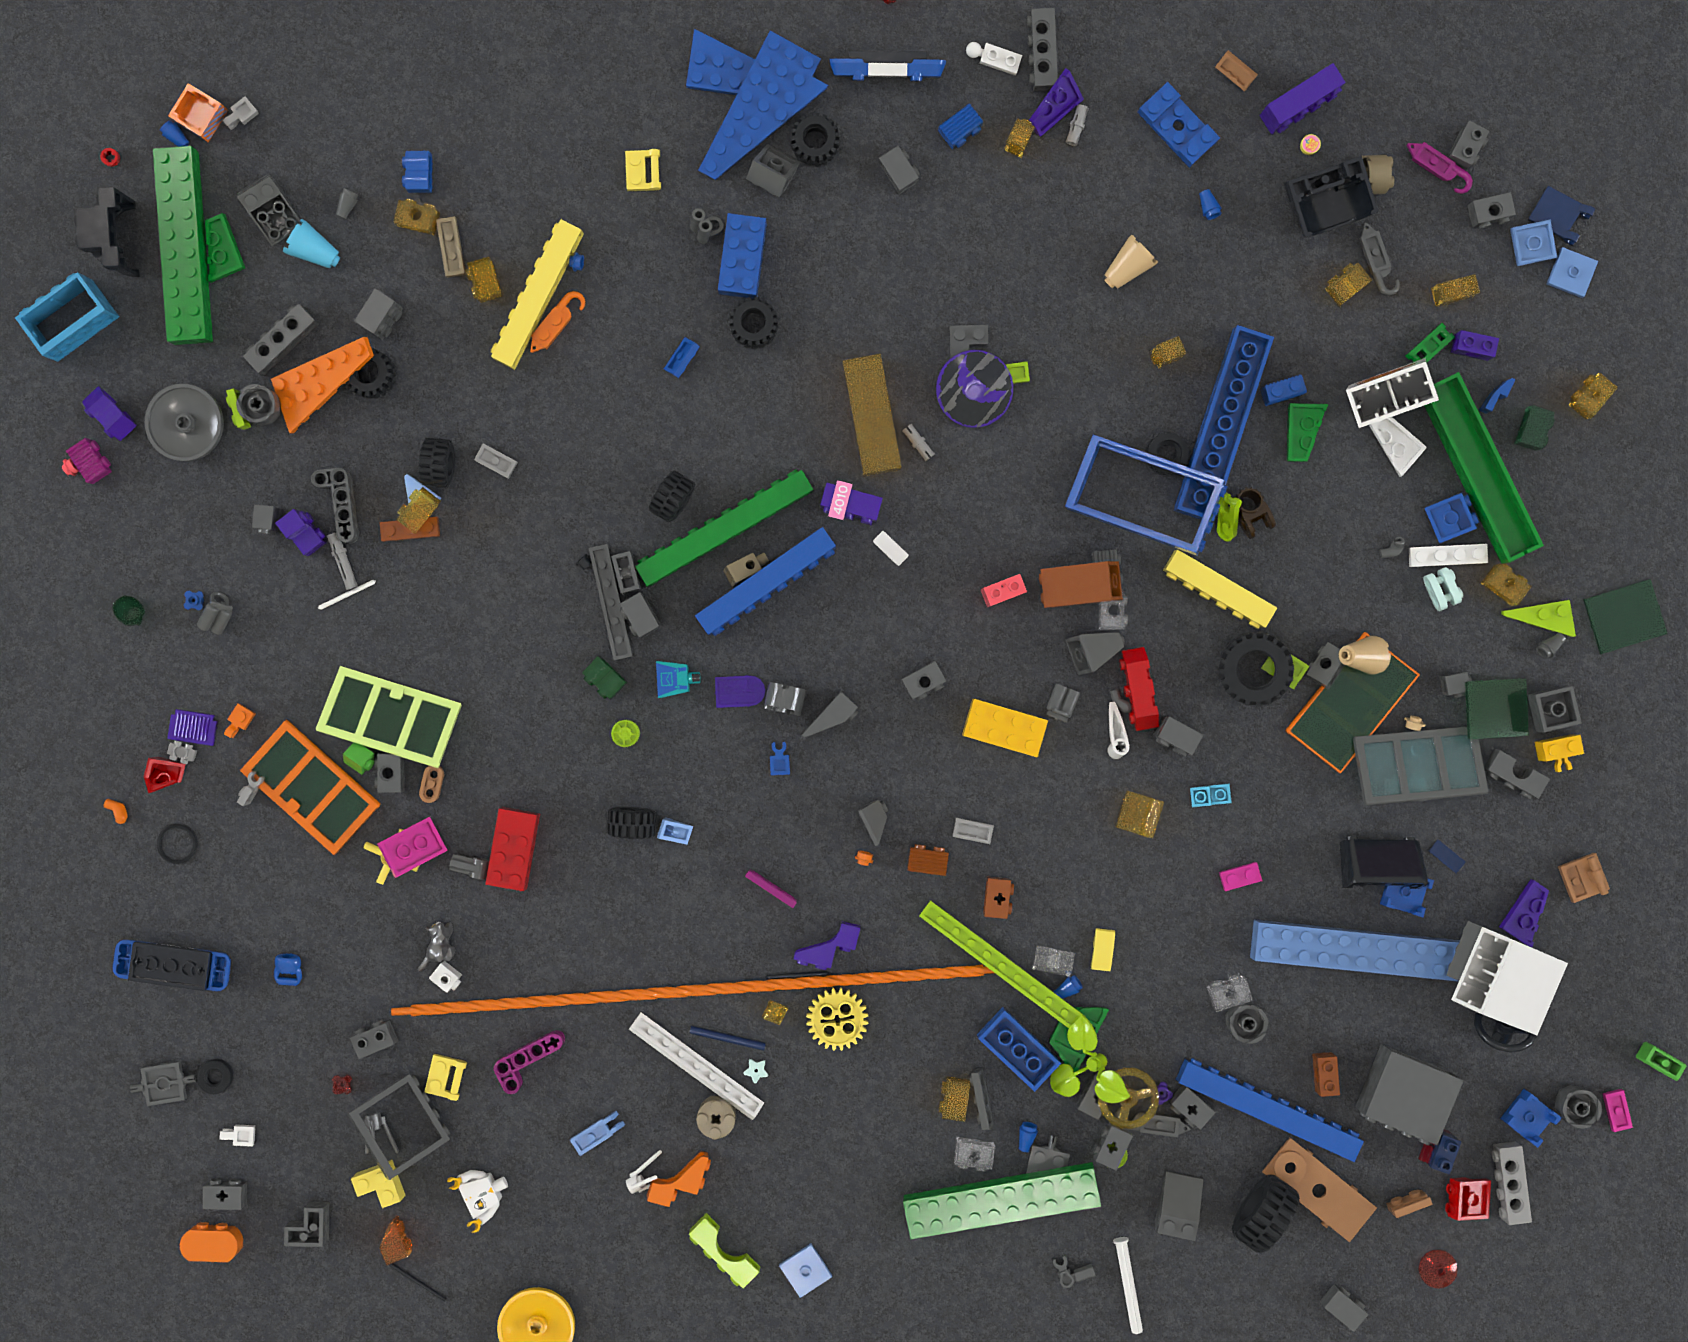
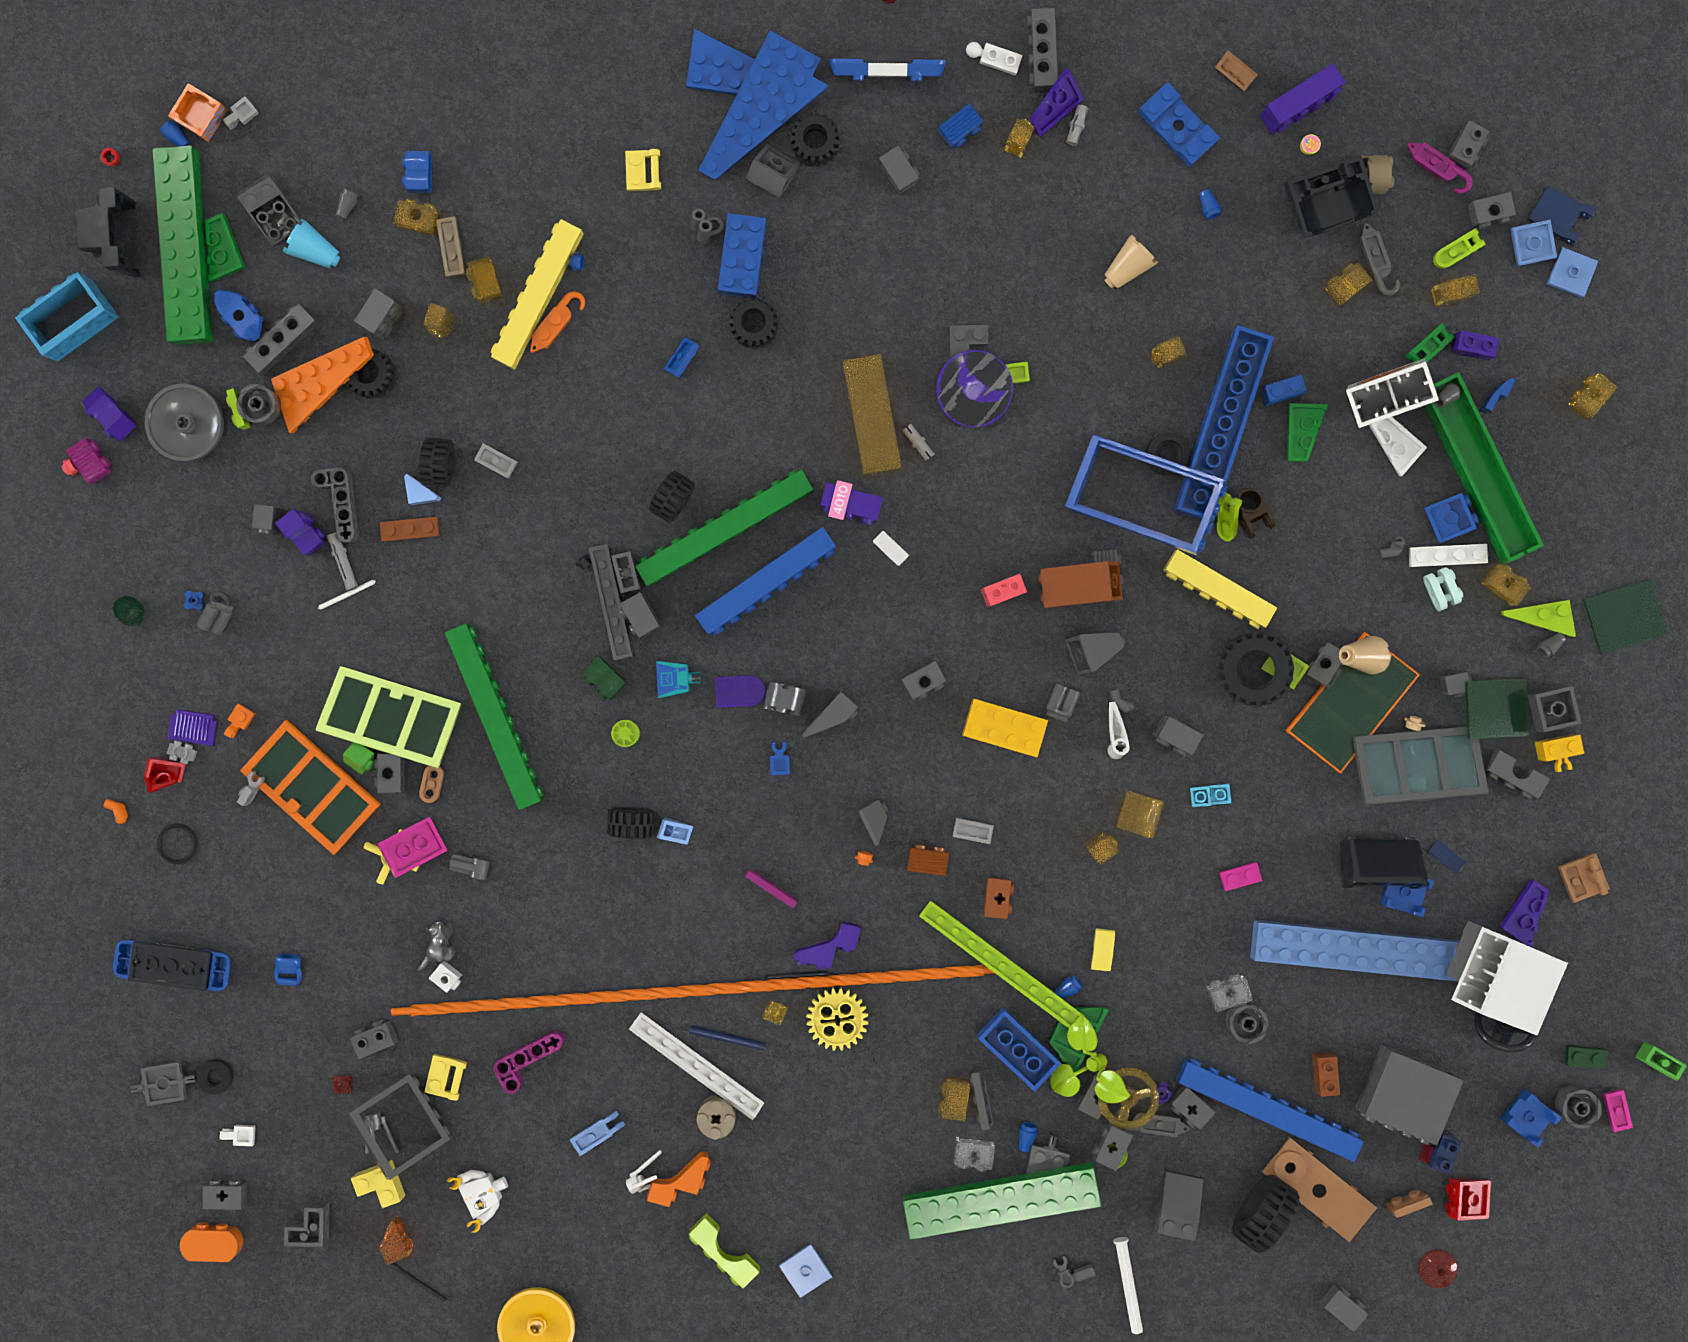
clear yellow brick [396,487,441,534] -> none
red brick [485,807,540,891] -> none
dark tan torso [723,553,769,587] -> none
light aqua plate [744,1059,768,1083] -> none
clear brick [1032,946,1075,977] -> none
clear brick [1099,591,1128,630] -> none
red brick [1119,647,1159,731] -> none
light grey brick [1492,1141,1532,1225] -> none
clear green brick [1514,405,1555,451] -> none
none -> blue piece [214,289,264,342]
none -> clear yellow brick [423,303,455,339]
none -> green brick [445,624,544,810]
none -> clear yellow brick [1085,833,1119,865]
none -> lime plate [1433,228,1486,269]
none -> dark grey cone [1434,383,1461,408]
none -> dark green plate [1565,1046,1607,1069]

